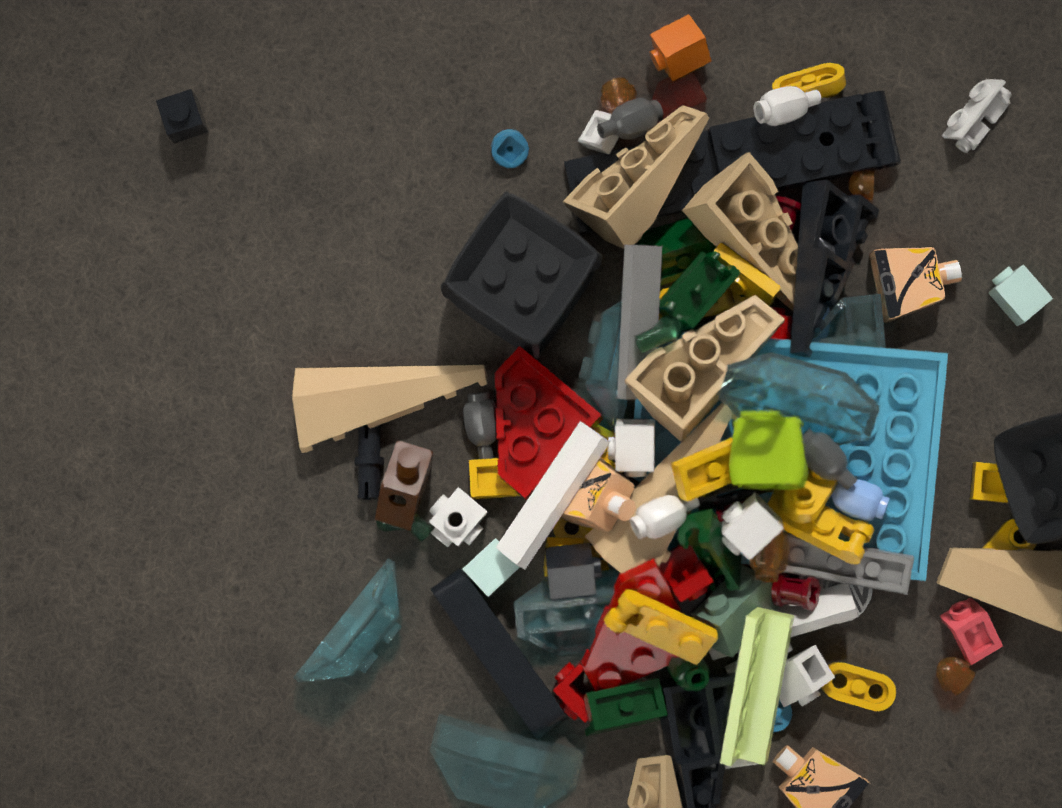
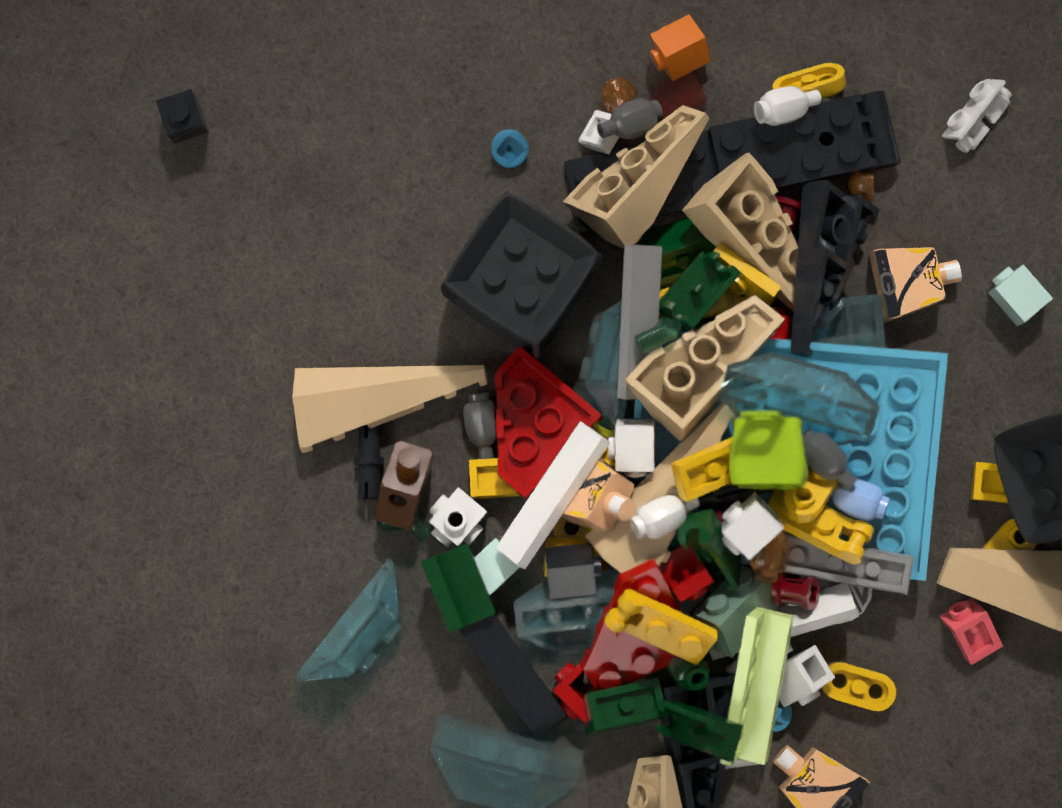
clear orange plate [936,656,976,696] -> none
none -> dark green panel [421,544,496,633]
none -> dark green hinge [656,699,743,762]

